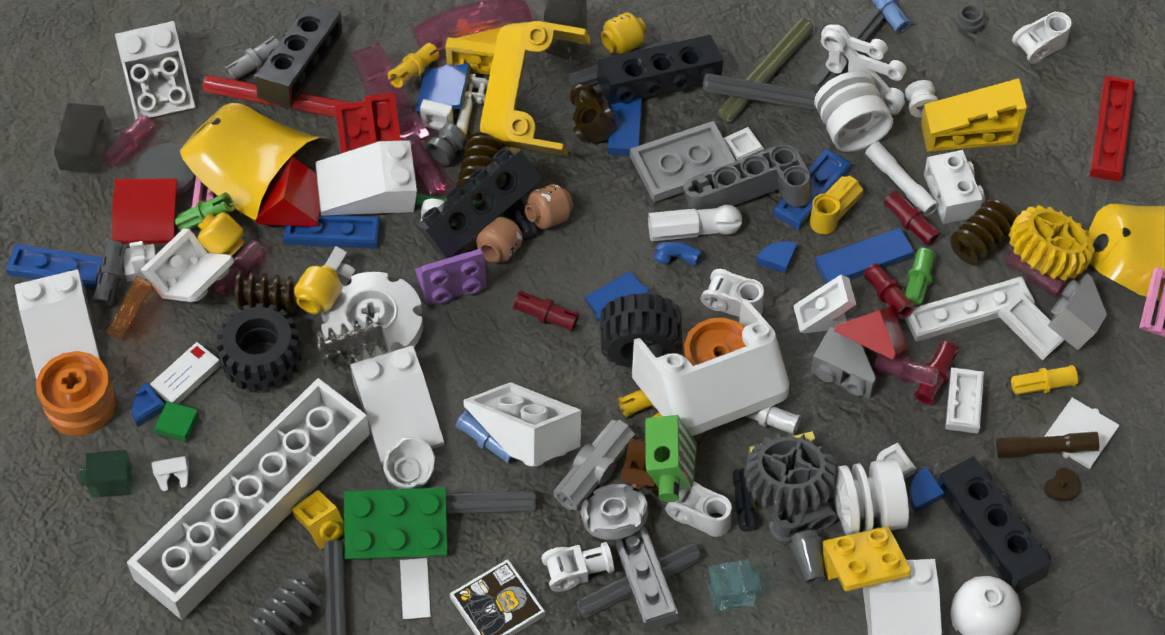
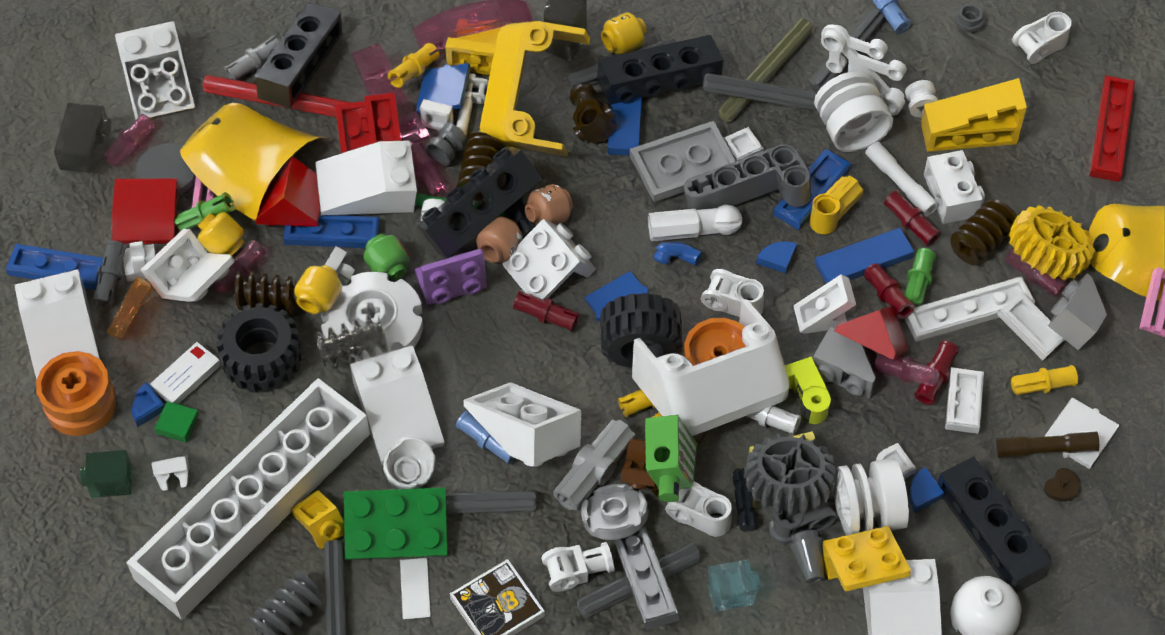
none -> bright green head [363,234,410,281]
none -> white bracket [503,218,596,300]
none -> neon yellow leg [785,357,831,424]

